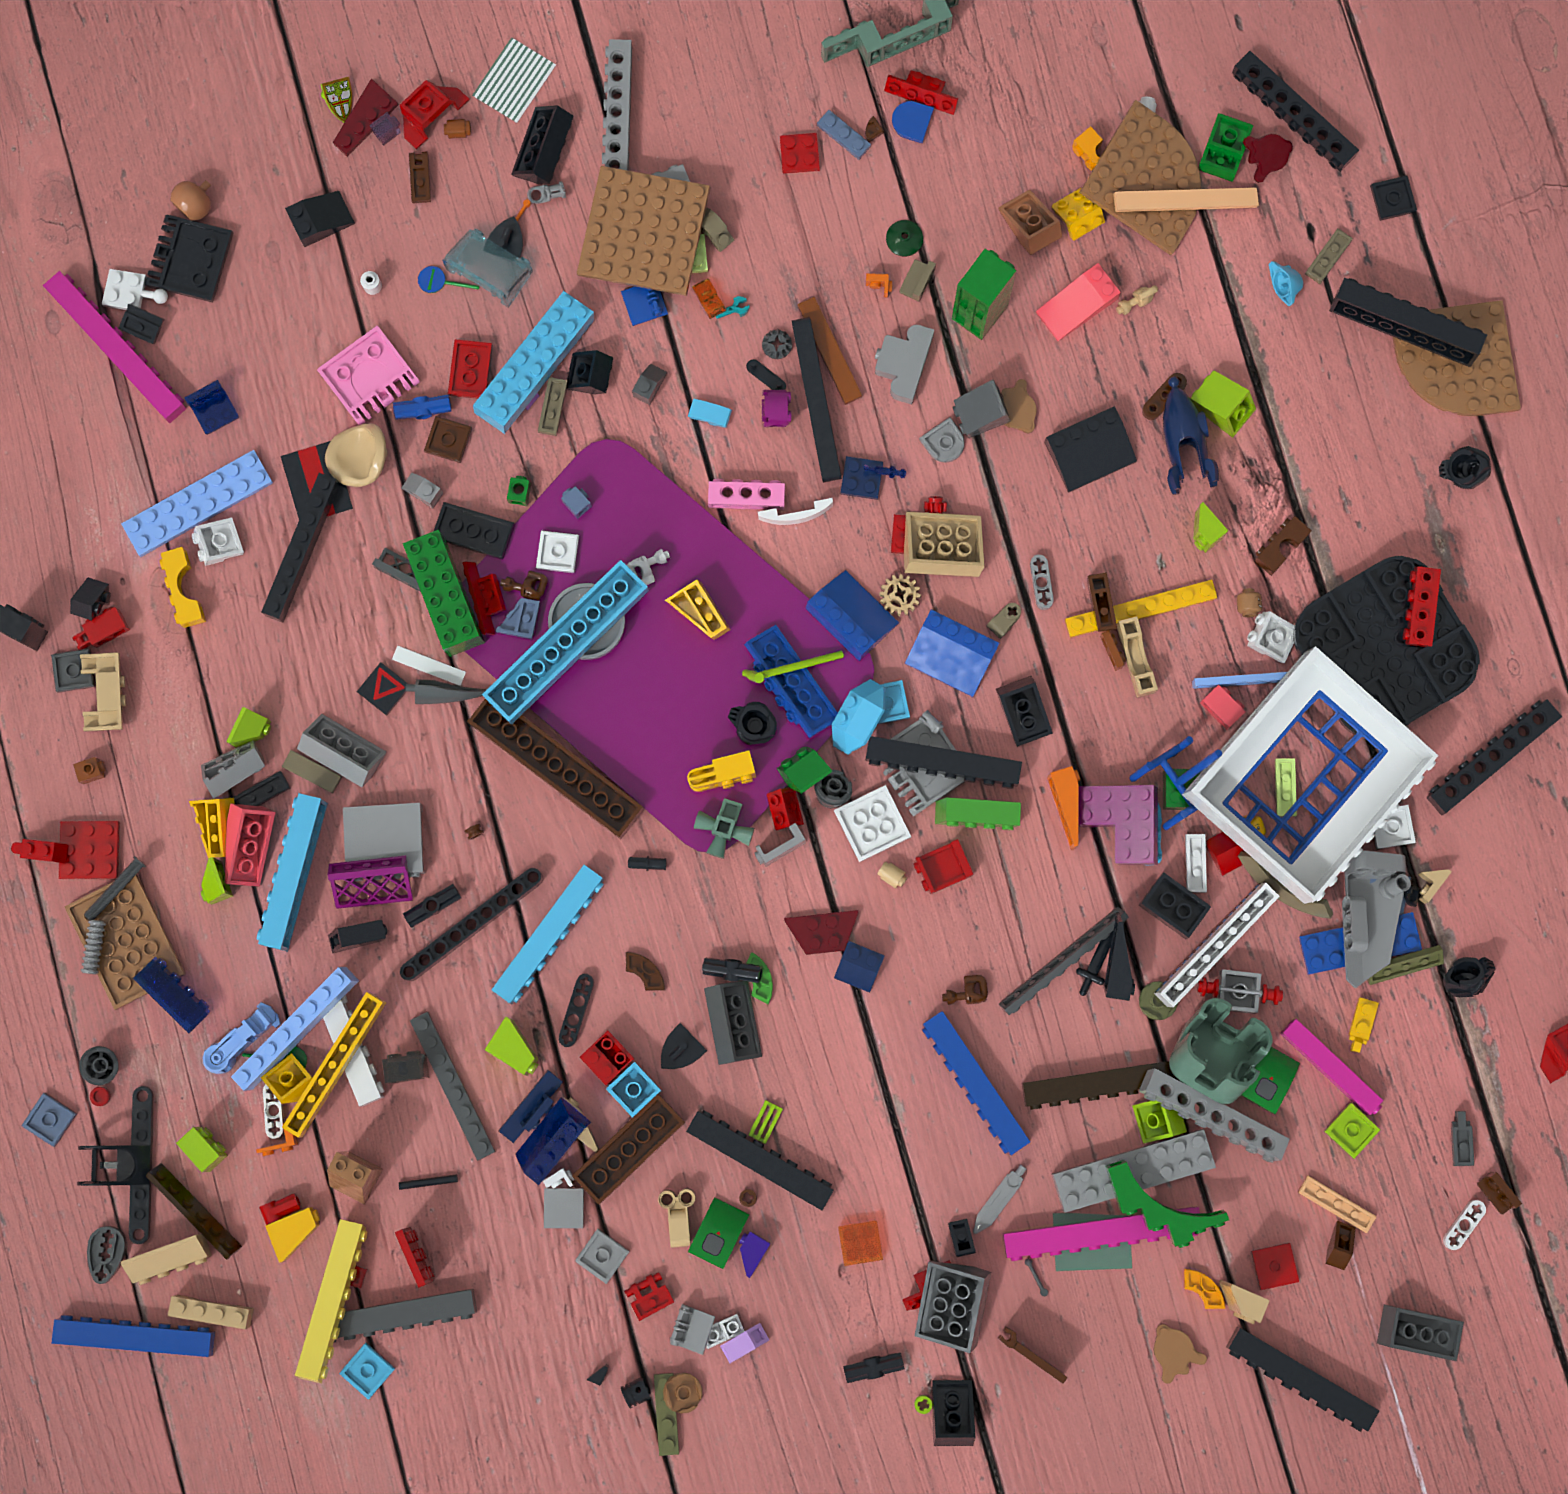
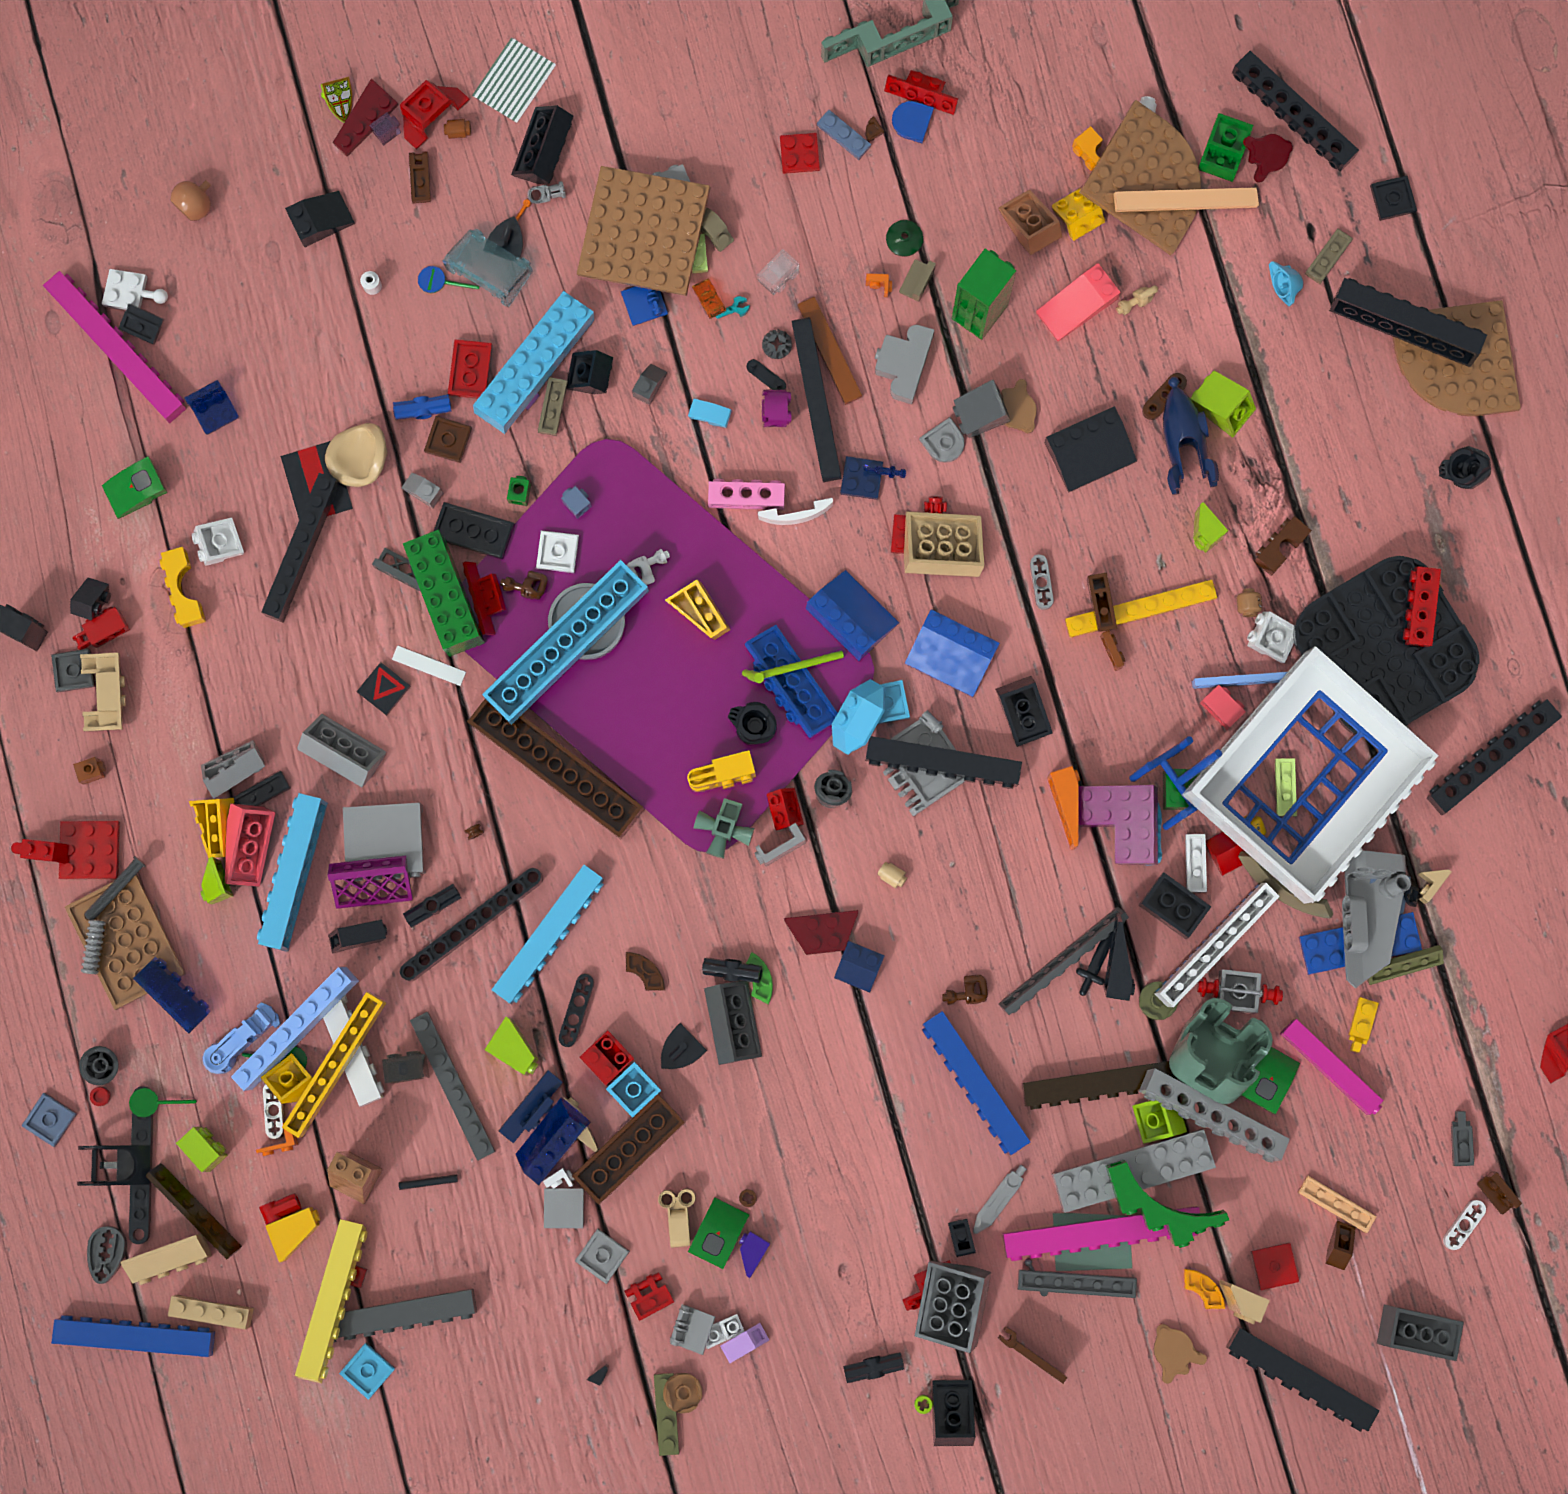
light blue plate [121,450,273,557] -> none
black hinge [144,215,233,303] -> none
lime slope [226,707,271,748] -> none
dark tan tile [282,750,342,793] -> none
bright pink hinge [317,325,420,425] -> none
red plate [395,1227,435,1288] -> none
dark grey piece [406,679,487,704] -> none
sand blue wing [496,598,540,640] -> none
light grey brick [602,39,633,171] -> none
black piece [620,1377,652,1409] -> none
black axle [628,856,666,871] -> none
black brick [686,1110,834,1211] -> none
lime tile [748,1100,783,1144] -> none
green slope [777,747,833,794] -> none
white plate [834,785,911,863] -> none
clear orange plate [838,1220,883,1266] -> none
tan gear [879,574,921,616] -> none
red panel [913,839,974,894] -> none
bright green wedge [935,797,1021,830] -> none
dark tan piece [987,603,1021,639] -> none
tan arch [1117,616,1158,698] -> none
lime plate [1324,1103,1380,1159] -> none
white plate [1373,805,1416,849] -> none
black helmet [1443,957,1496,998] -> none
none -> green slope [102,456,168,519]
none -> green piece [129,1088,197,1118]
none -> clear brick [757,249,799,295]
none -> dark grey tile [1017,1269,1137,1298]

